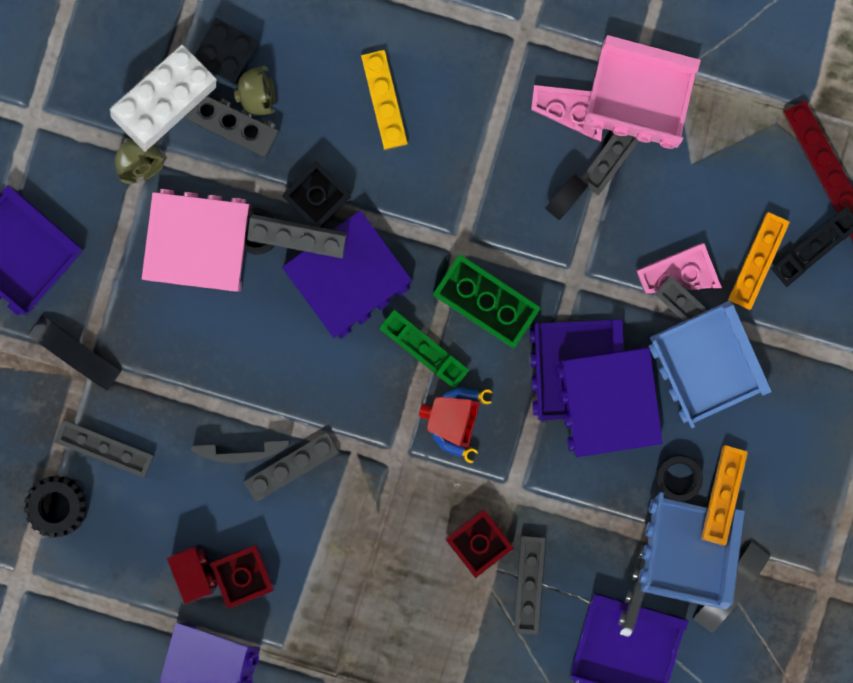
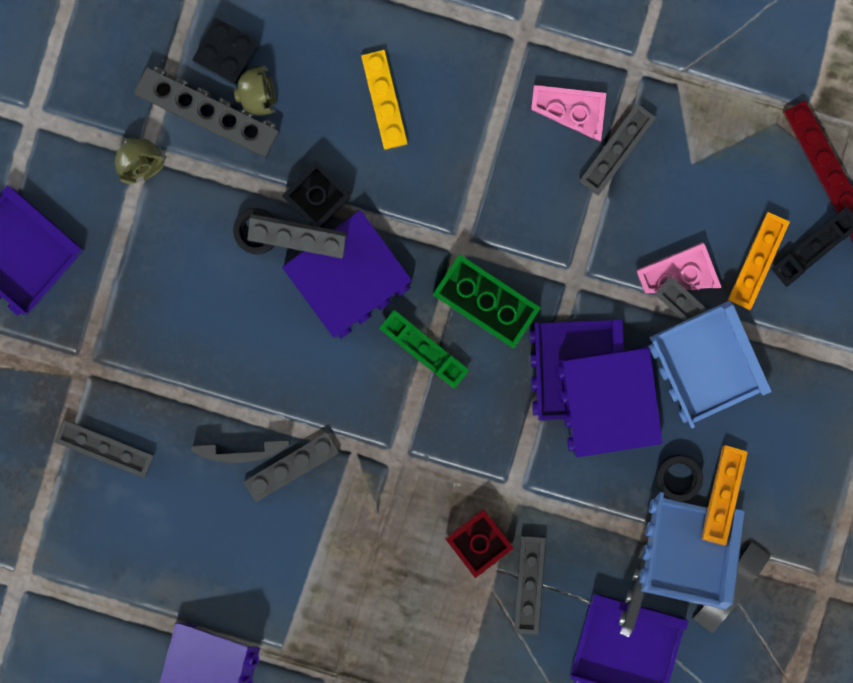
black tyre [24,475,89,538] -> none
black slope [29,315,122,391] -> none
white brick [110,45,216,152] -> none
bright pink panel [142,189,252,292] -> none
dark red brick [167,544,218,604] -> none
dark red brick [210,544,275,609] -> none
red torso [419,388,493,463] -> none
black tyre [545,174,589,220] -> none
bright pink panel [584,35,701,149] -> none

